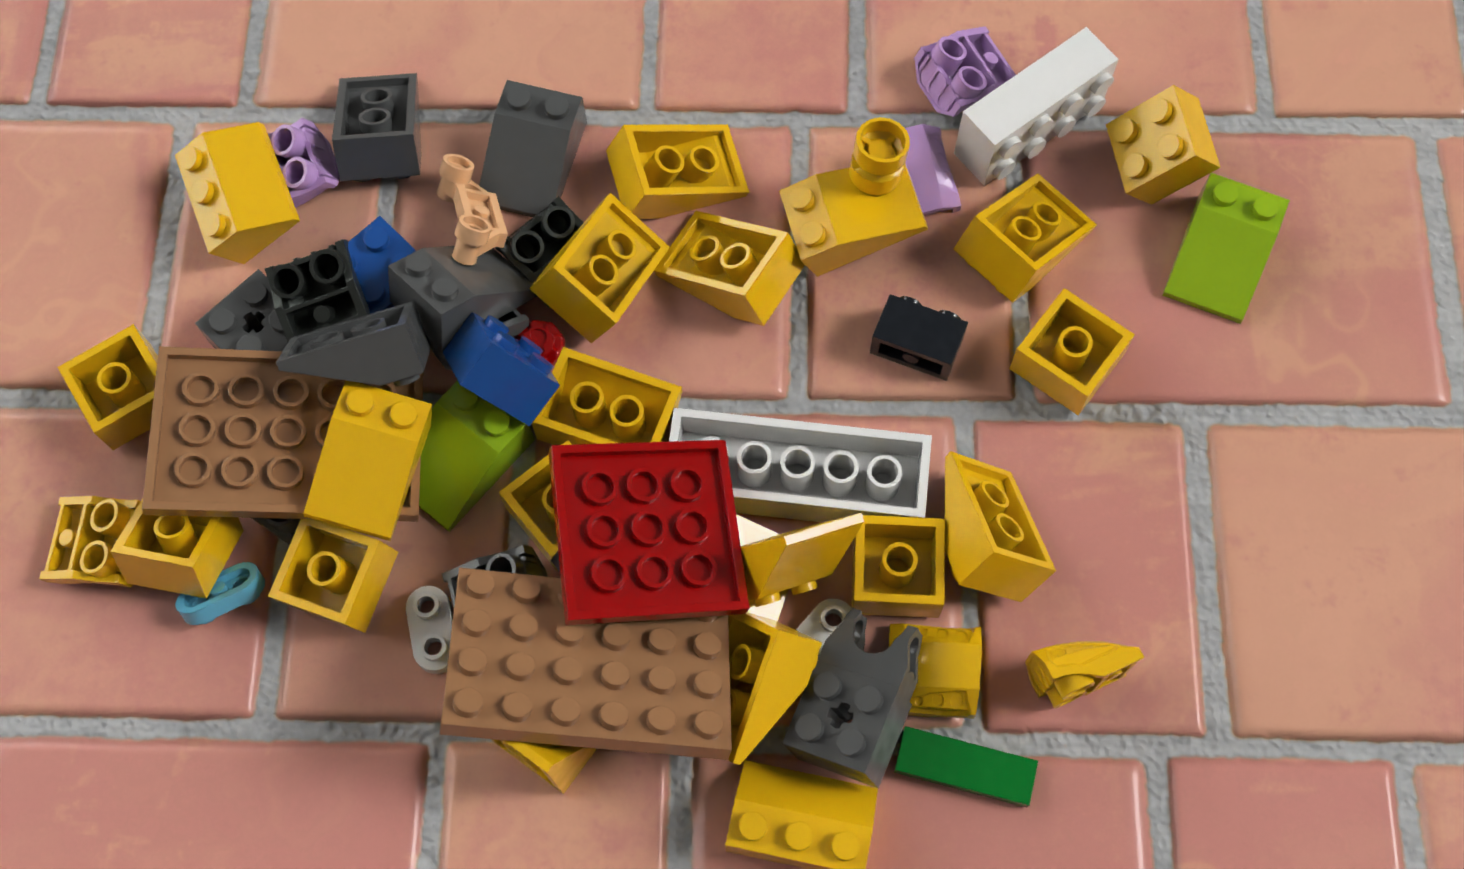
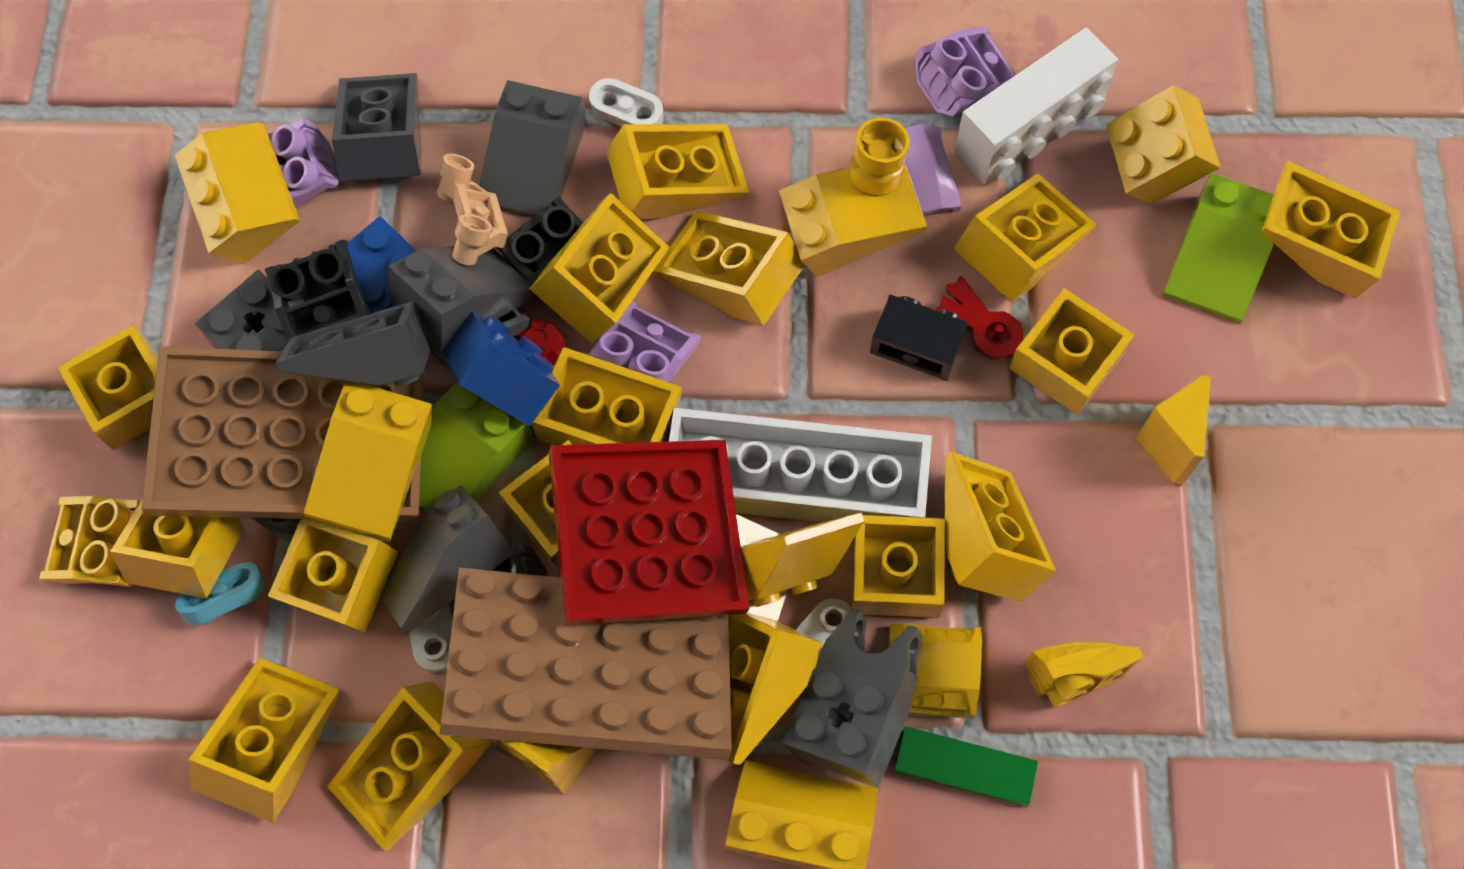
none -> yellow slope [188,657,340,823]
none -> yellow slope [327,681,491,851]
none -> dark grey slope [380,485,515,635]
none -> lavender slope [588,301,701,383]
none -> white plate [589,78,664,127]
none -> red piece [936,275,1024,360]
none -> yellow slope [1136,375,1211,486]
none -> yellow slope [1261,161,1401,299]

